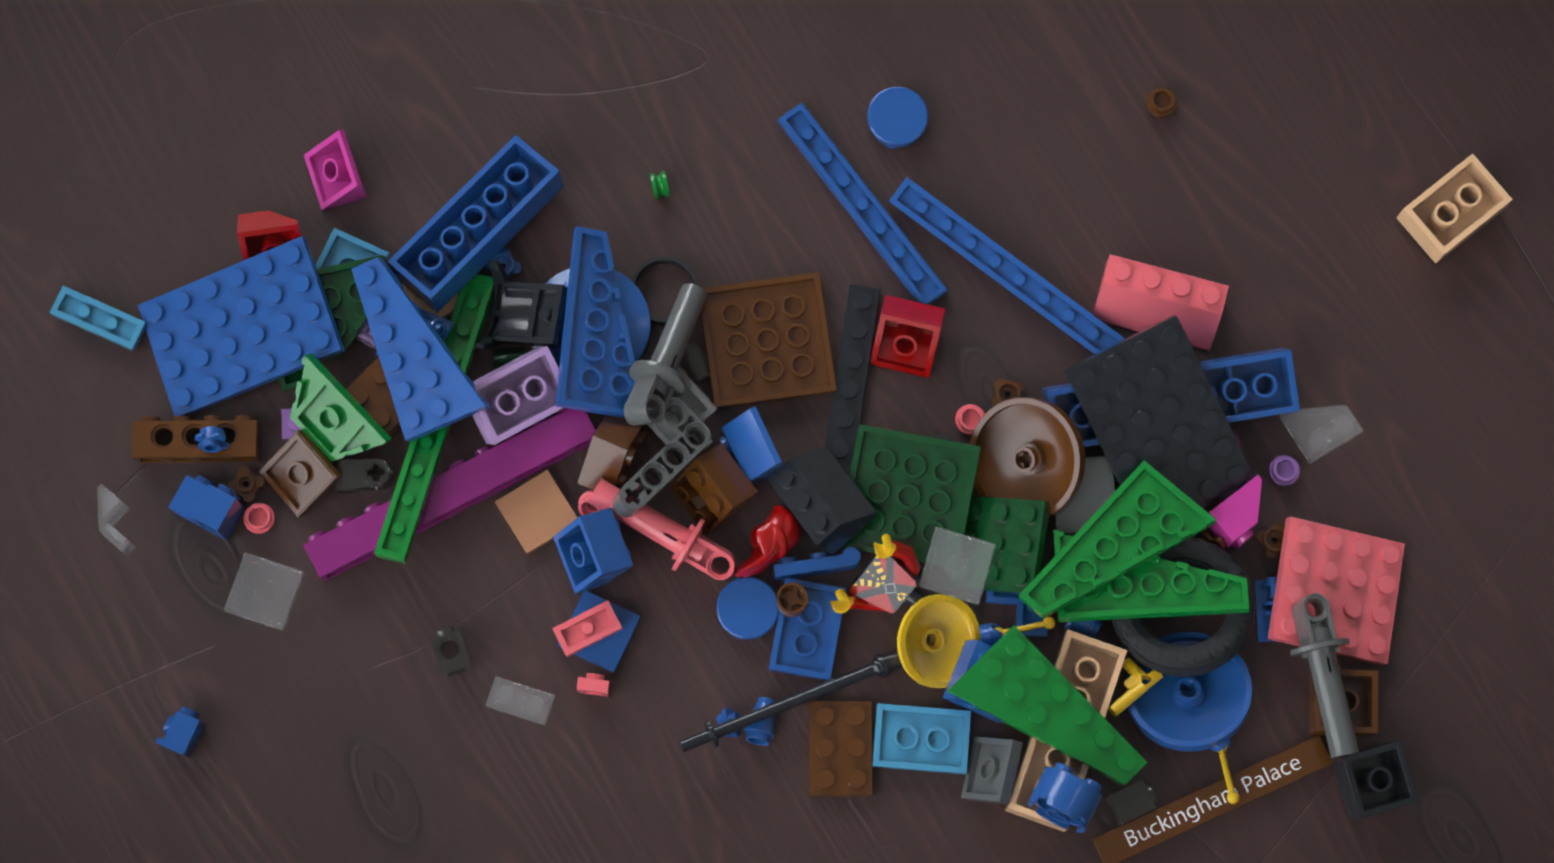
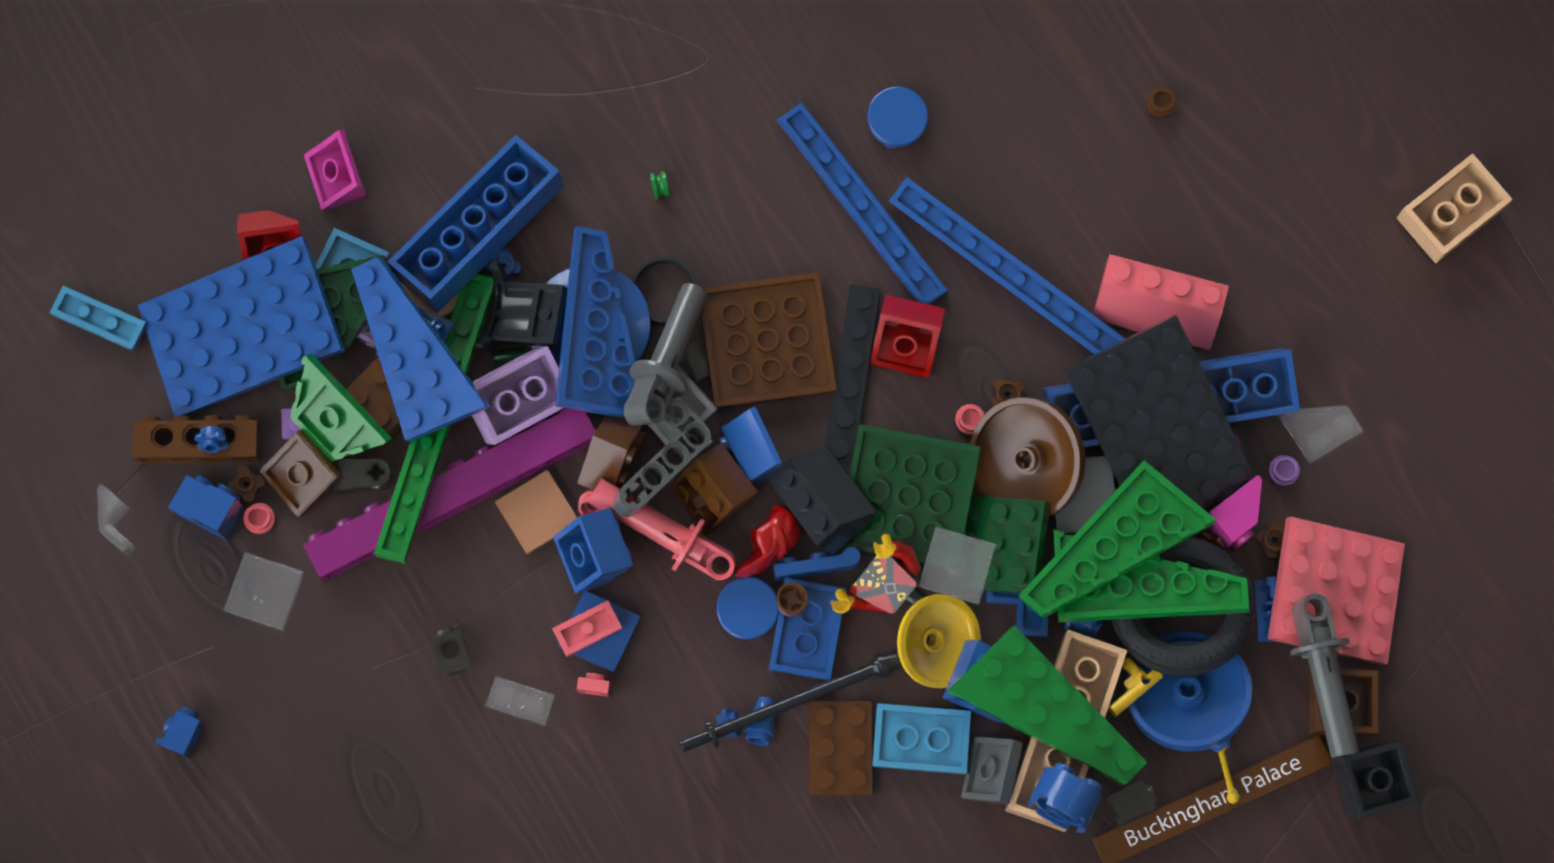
hinge [979,617,1055,646] -> none

